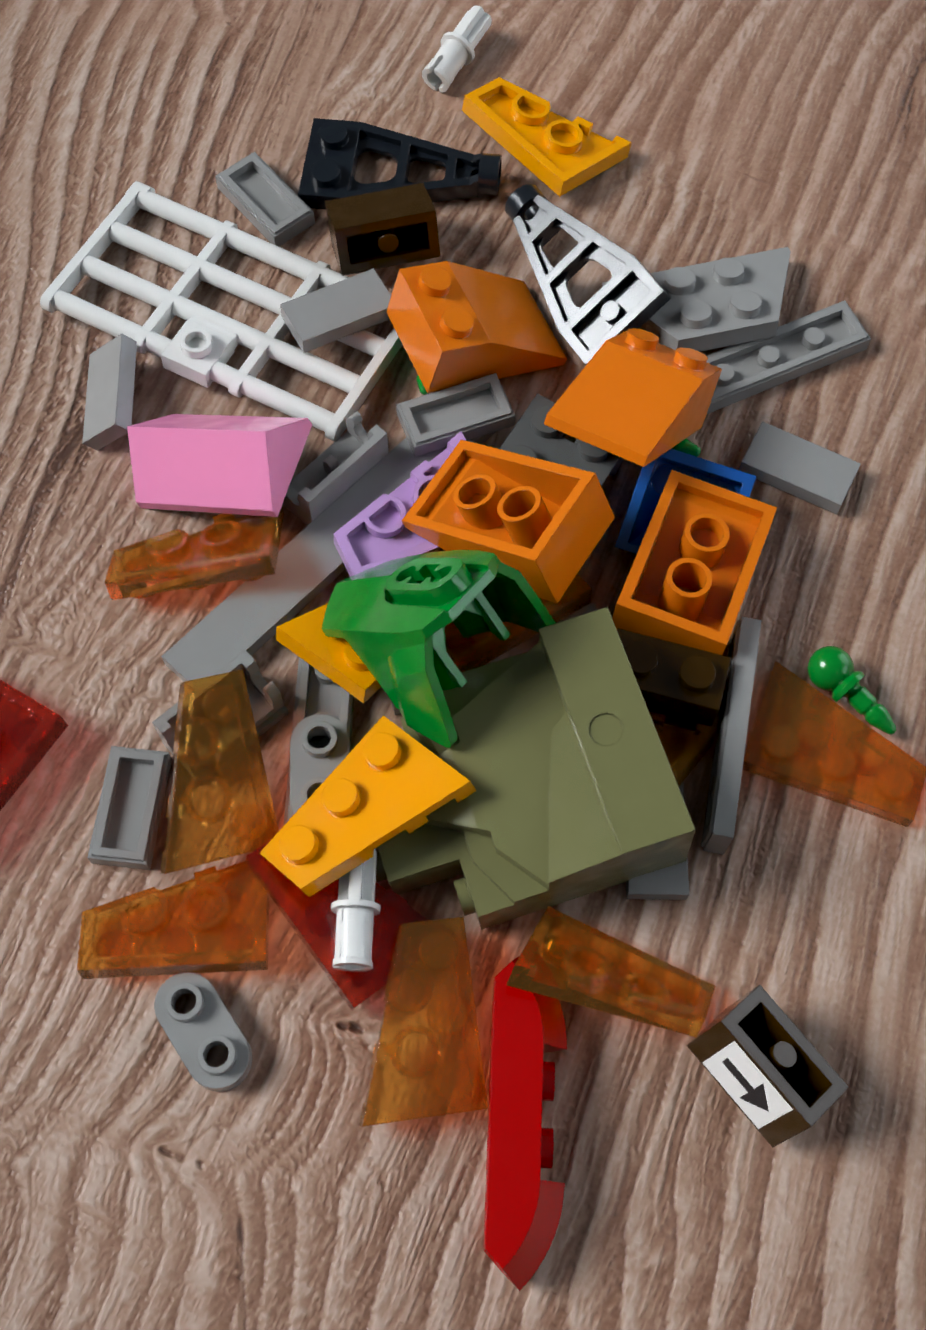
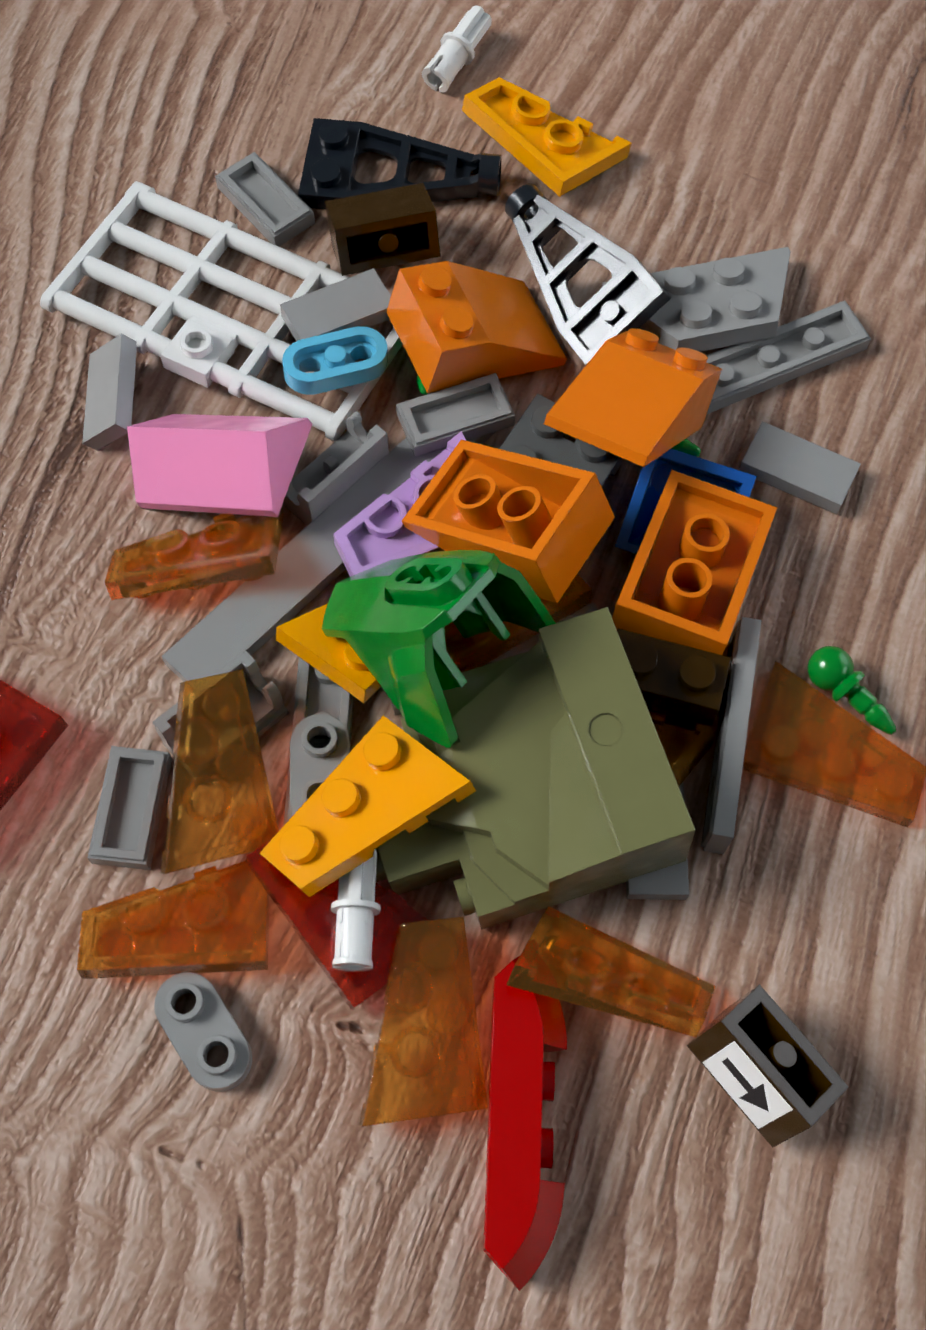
none -> medium azure plate [282,326,388,395]

